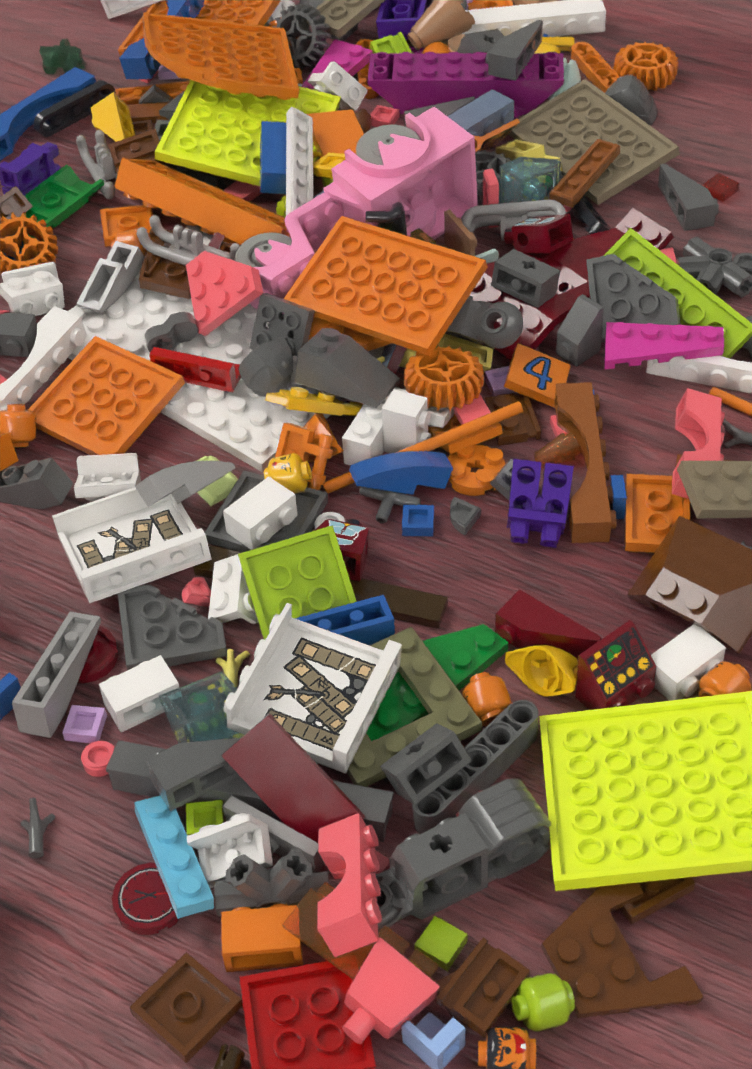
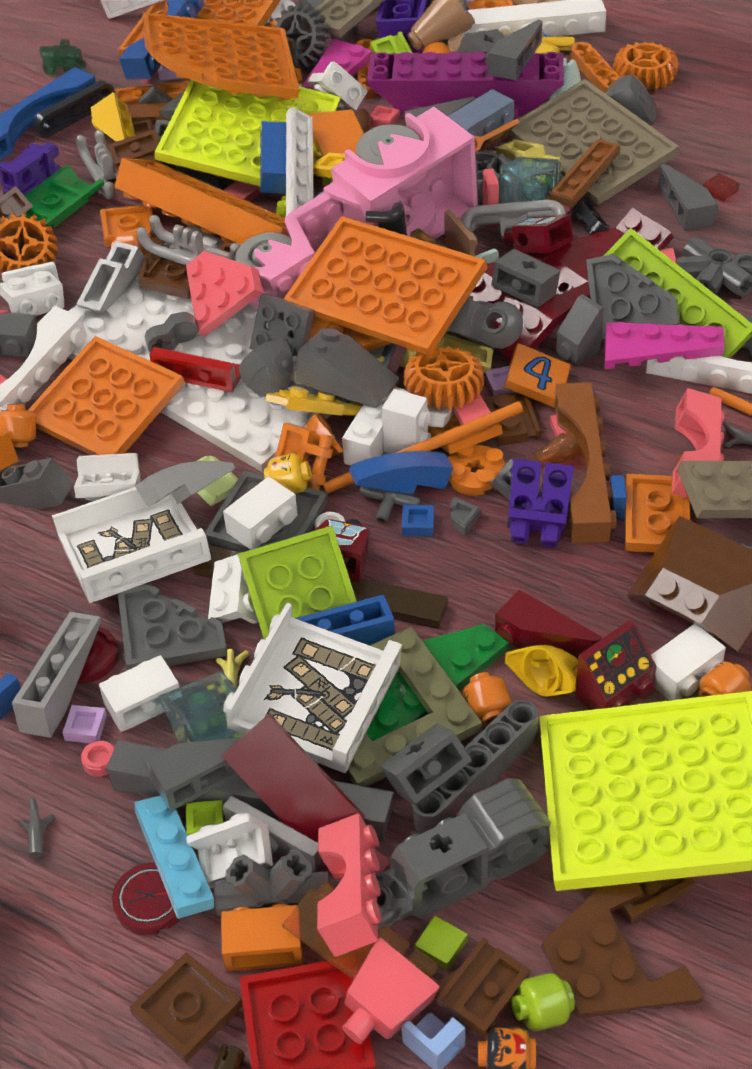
coral tile [182,577,211,607] -> none
dark red tile [208,232,225,249] -> none

